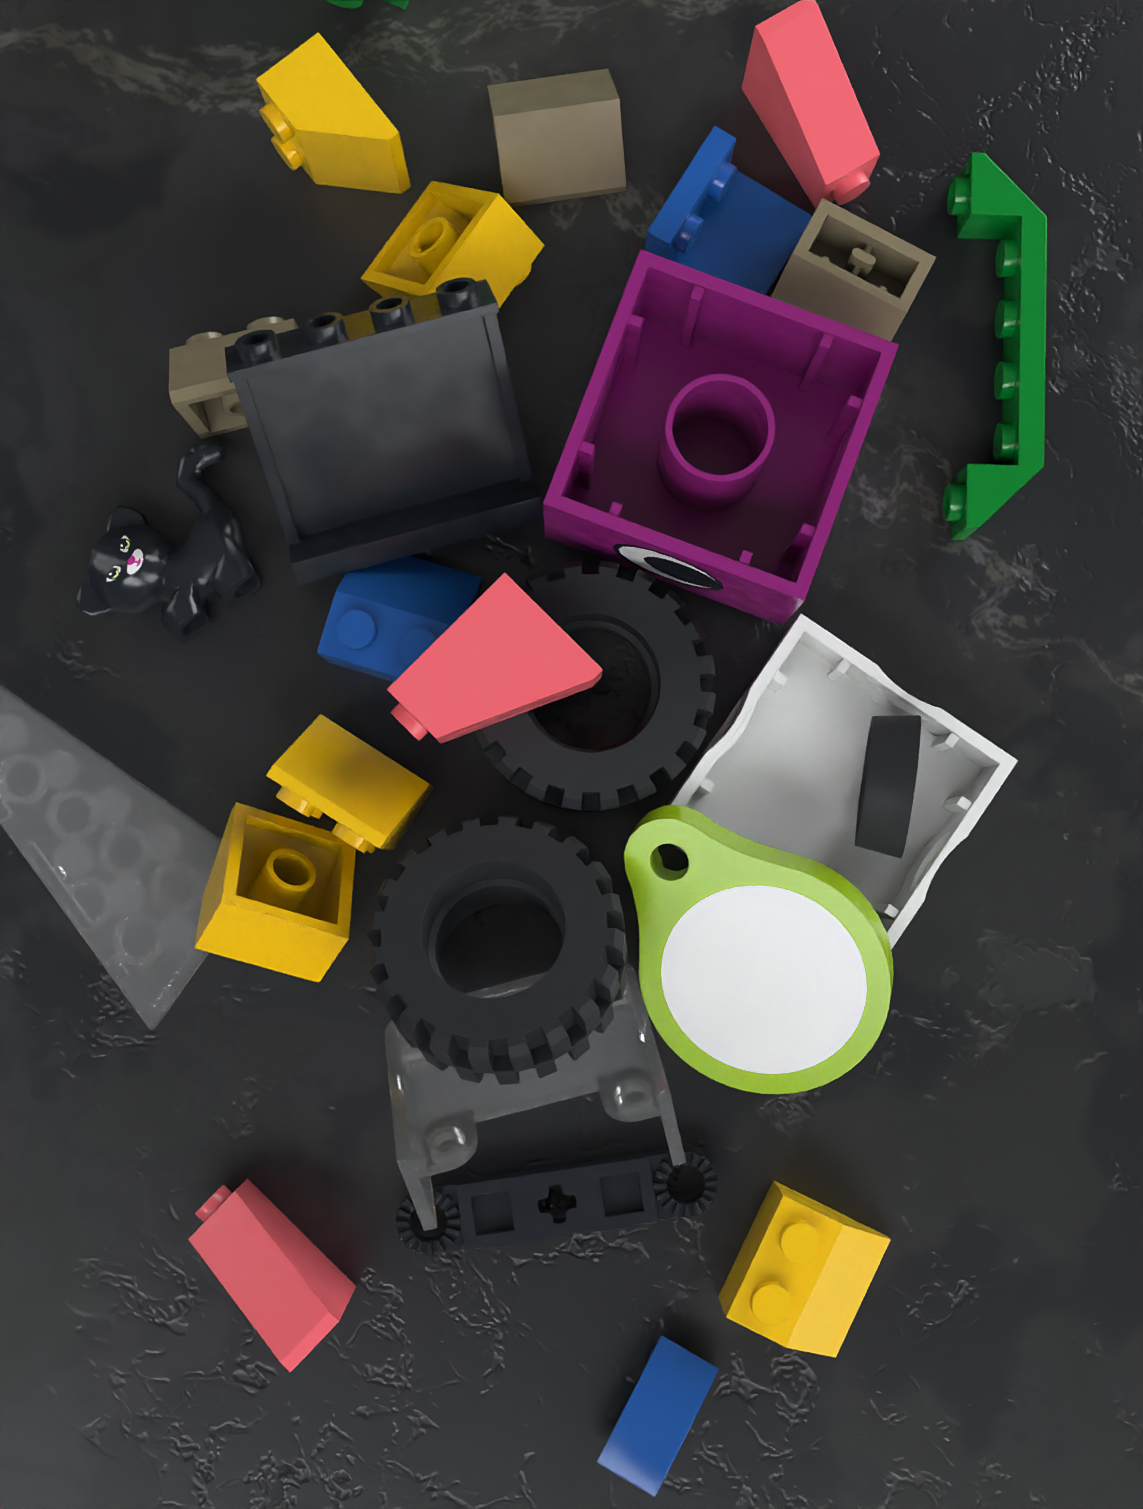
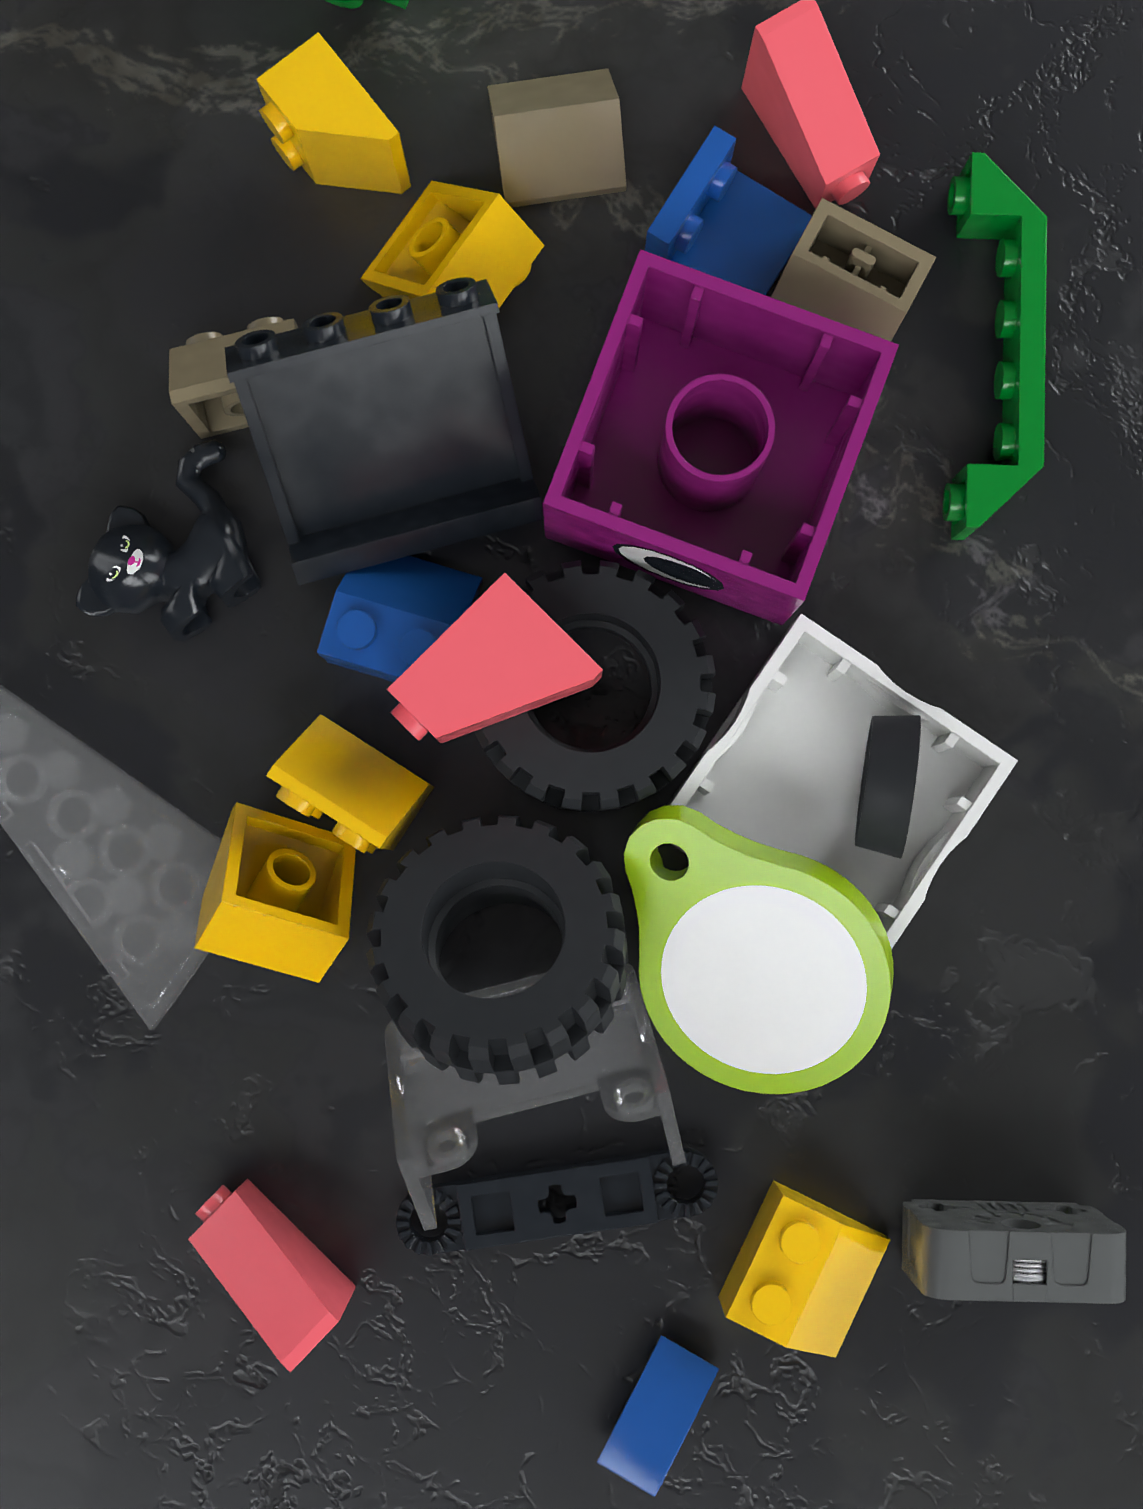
none -> dark grey axle [902,1199,1126,1304]

